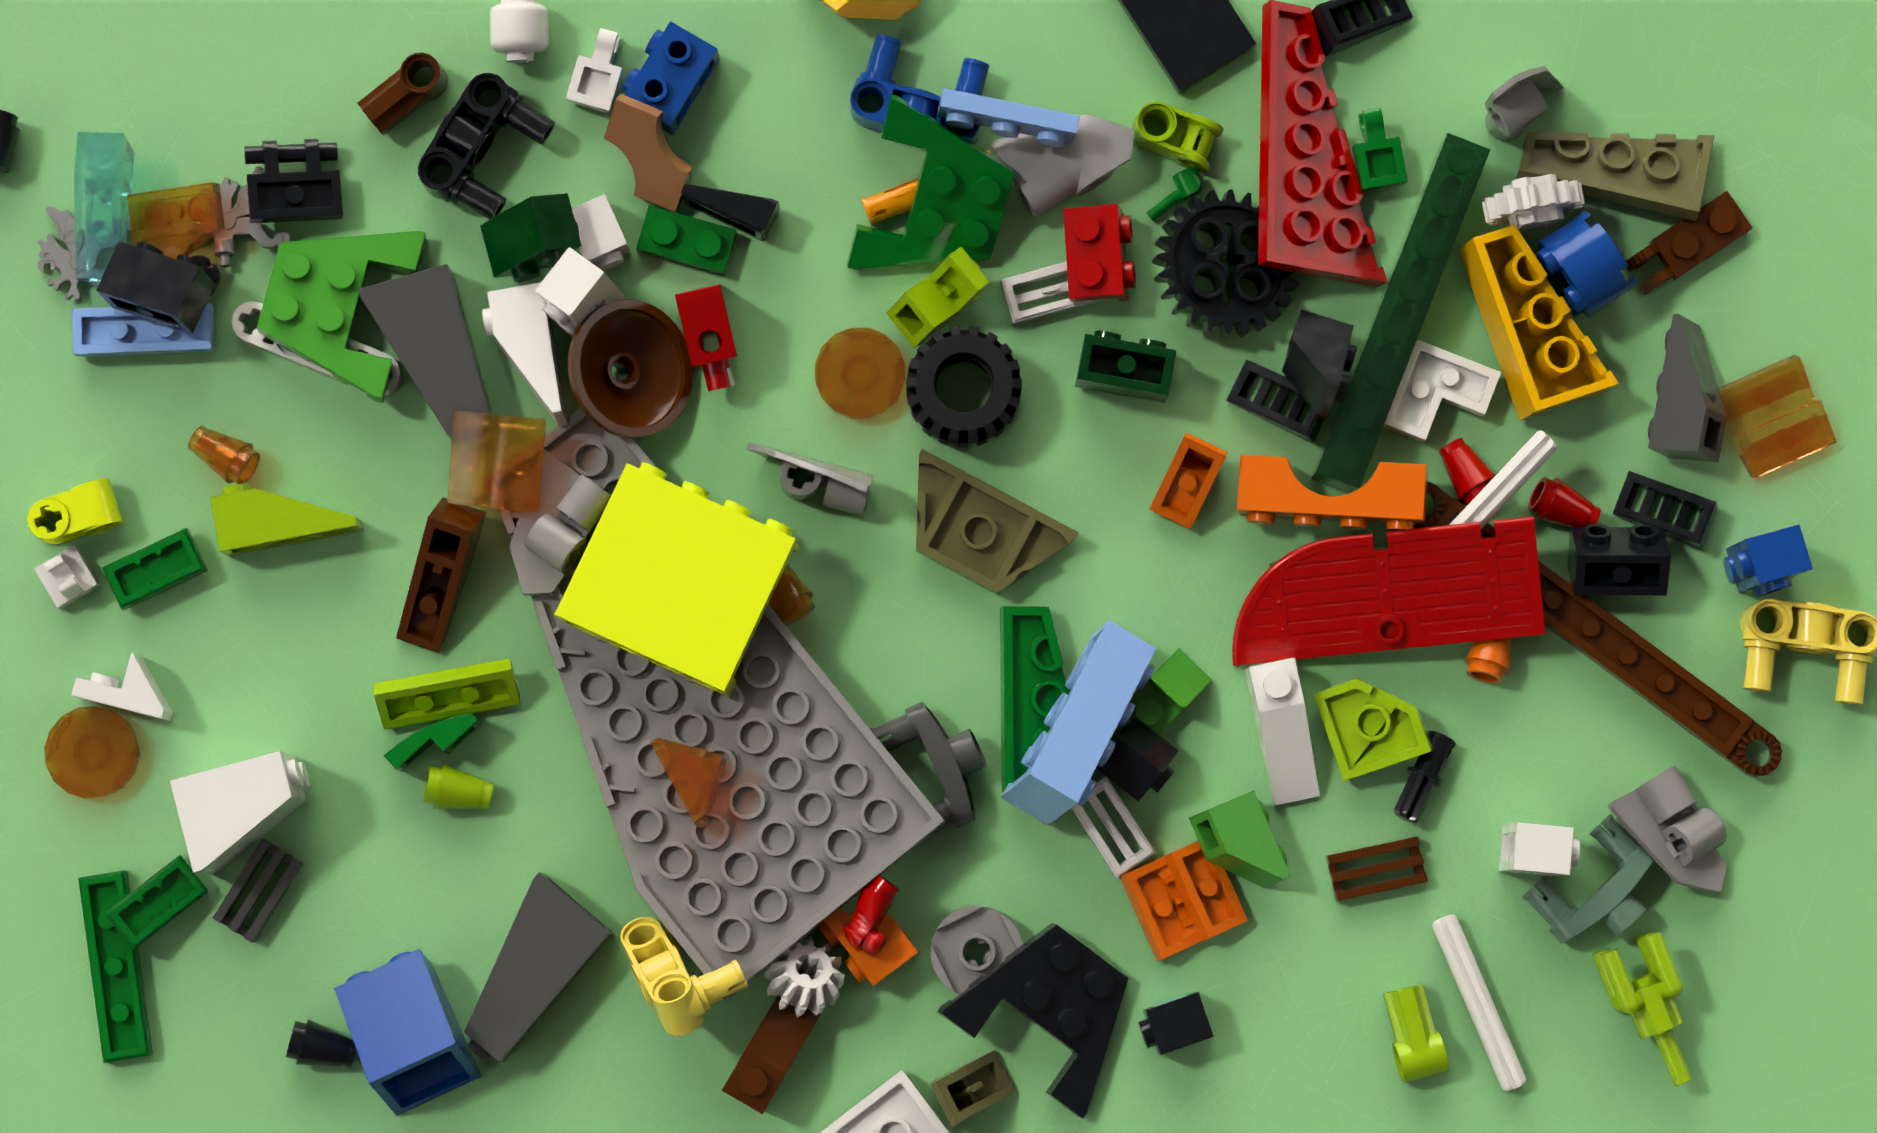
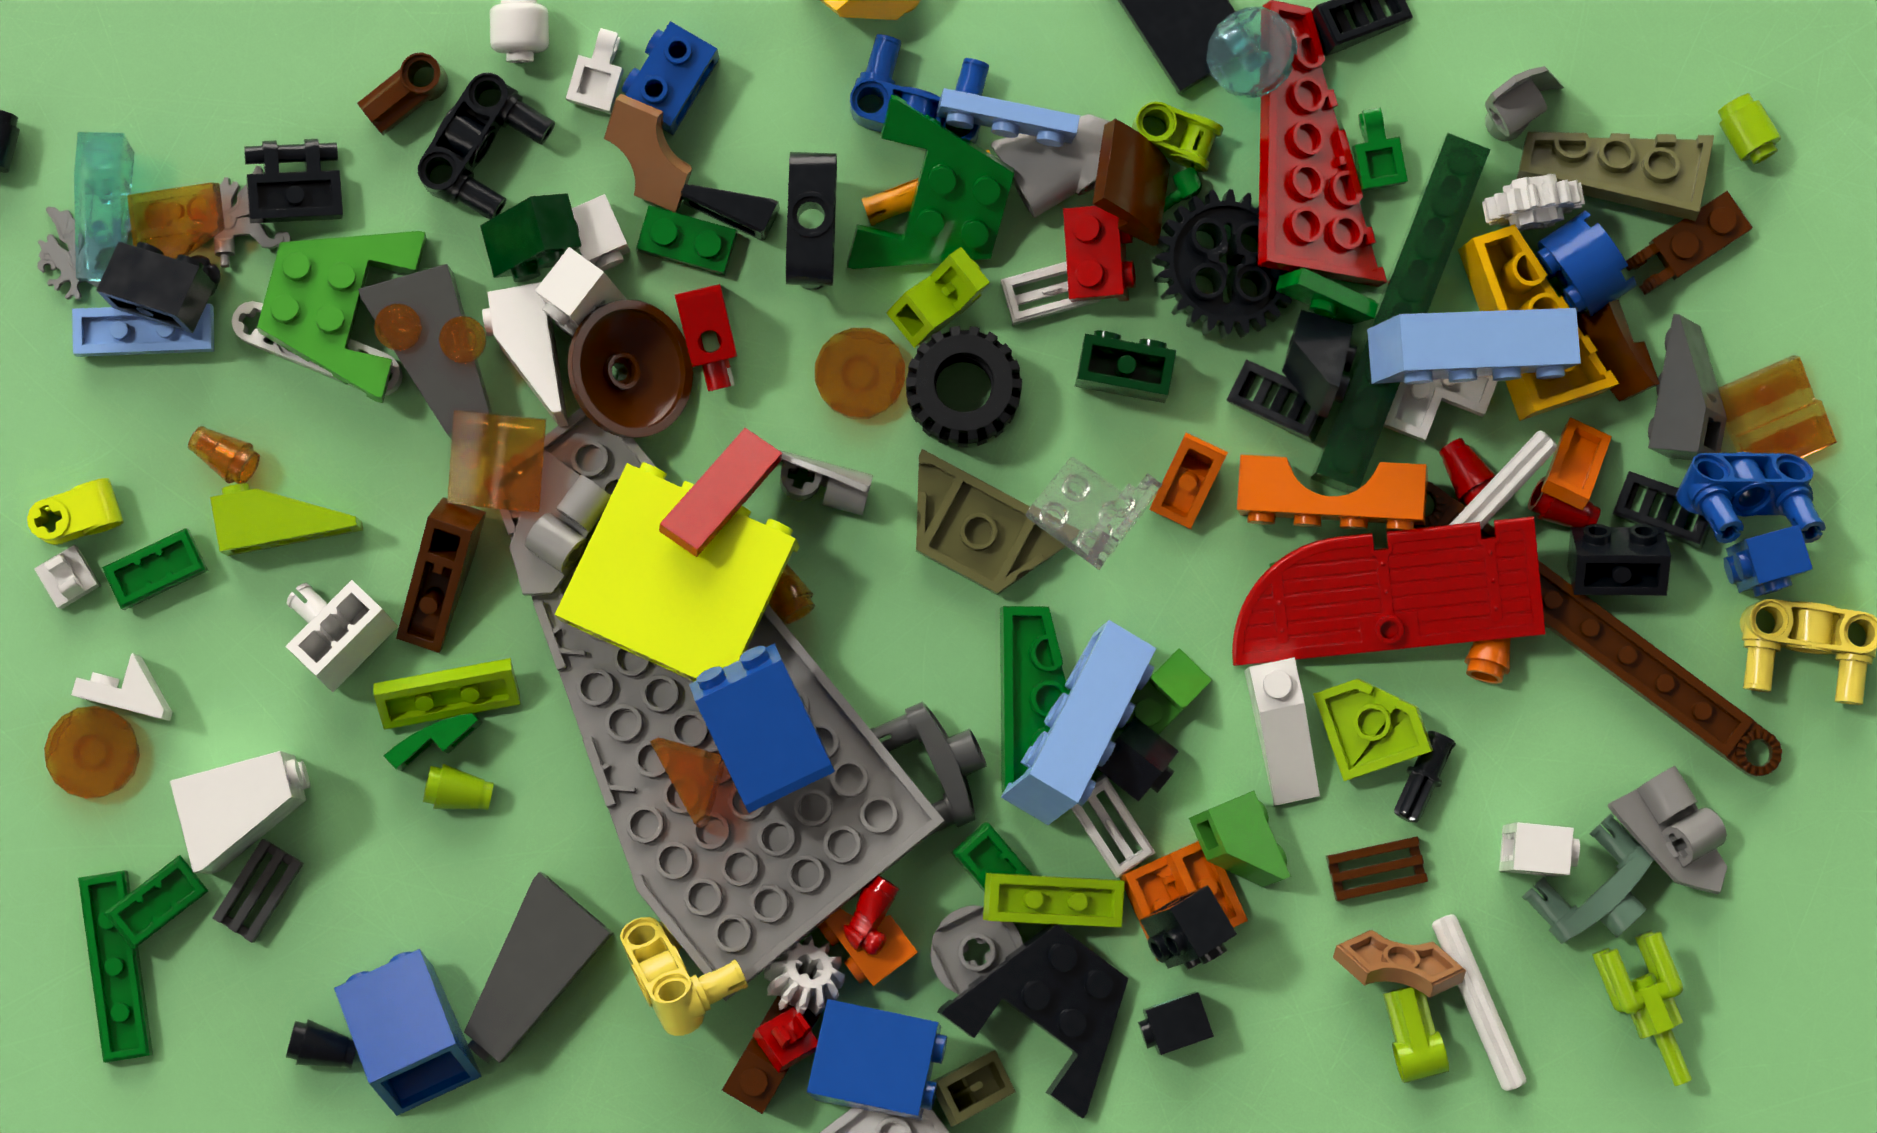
none -> white brick [285,580,398,692]
none -> clear orange piece [374,304,422,351]
none -> clear orange piece [439,316,486,363]
none -> tile [659,428,782,557]
none -> blue slope [689,643,835,813]
none -> red tile [752,1007,818,1073]
none -> black piece [786,152,837,290]
none -> blue slope [807,999,947,1120]
none -> green plate [951,822,1033,923]
none -> lime plate [983,873,1125,927]
none -> clear bracket [1026,457,1162,570]
none -> reddish brown slope [1092,118,1170,247]
none -> black brick [1140,885,1237,970]
none -> clear light blue tile [1207,7,1298,98]
none -> green plate [1275,268,1379,325]
none -> medium nougat tile [1333,930,1466,998]
none -> light blue wedge [1367,308,1581,385]
none -> orange tile [1541,417,1612,510]
none -> reddish brown slope [1577,300,1660,402]
none -> blue piece [1676,452,1826,543]
none -> lime brick [1718,93,1781,165]

